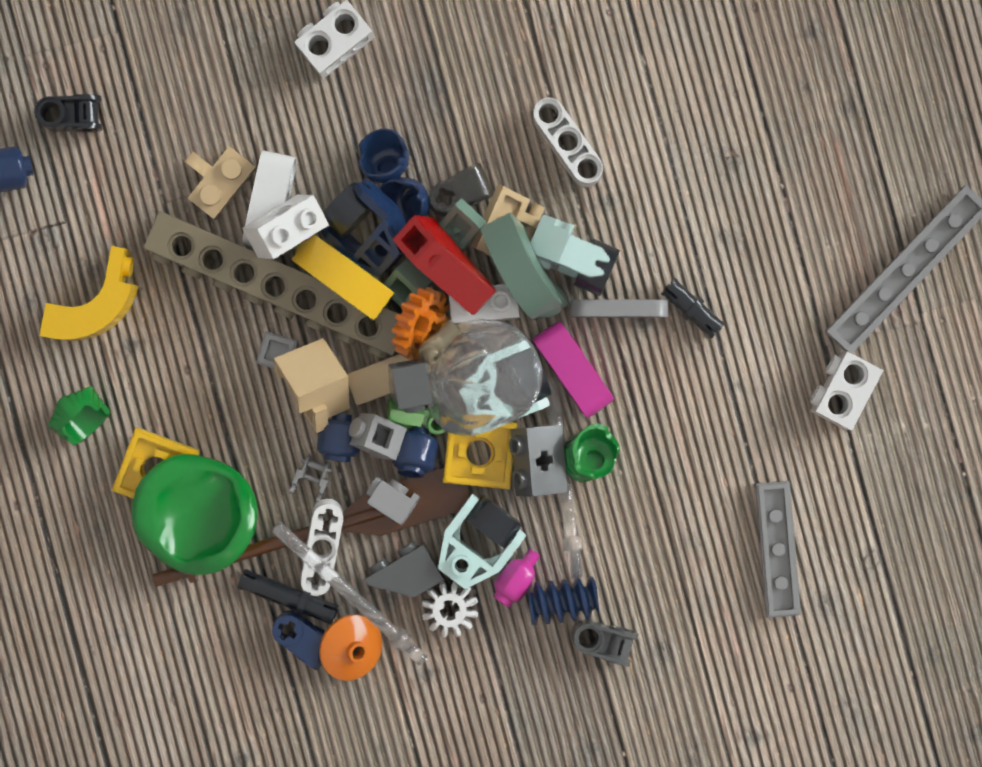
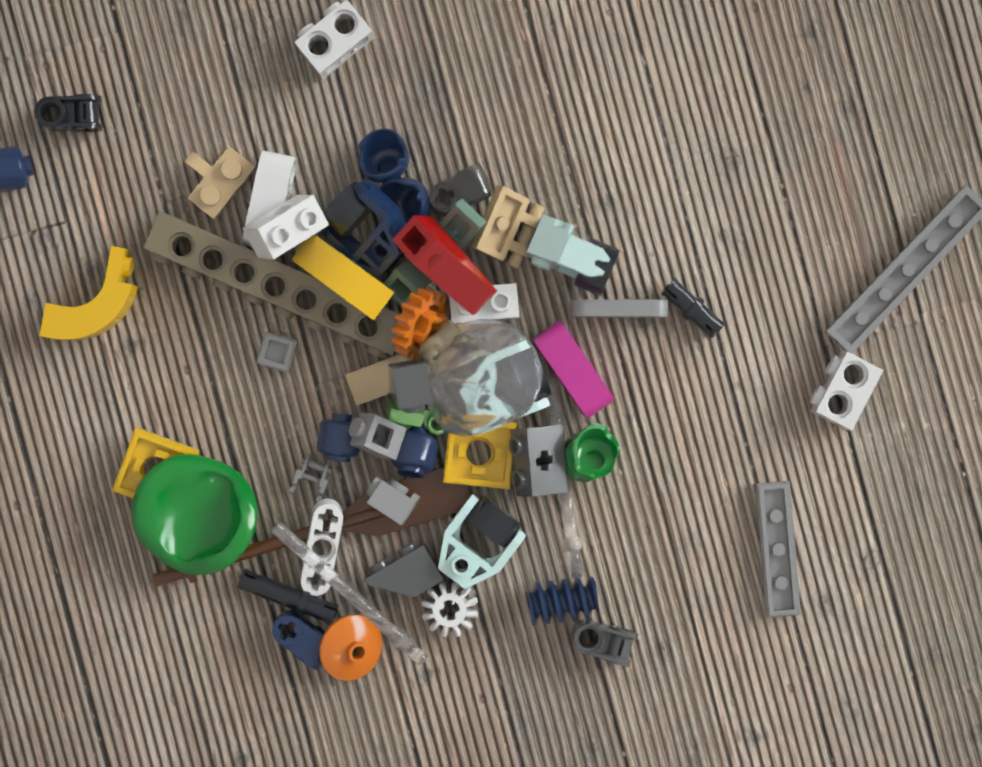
green hair [48,387,110,446] -> none
tan plate [274,338,350,433] -> none
sand green arch [480,212,570,320] -> none
dark pink plant [493,548,540,608] -> none
white beam [533,98,603,187] -> none

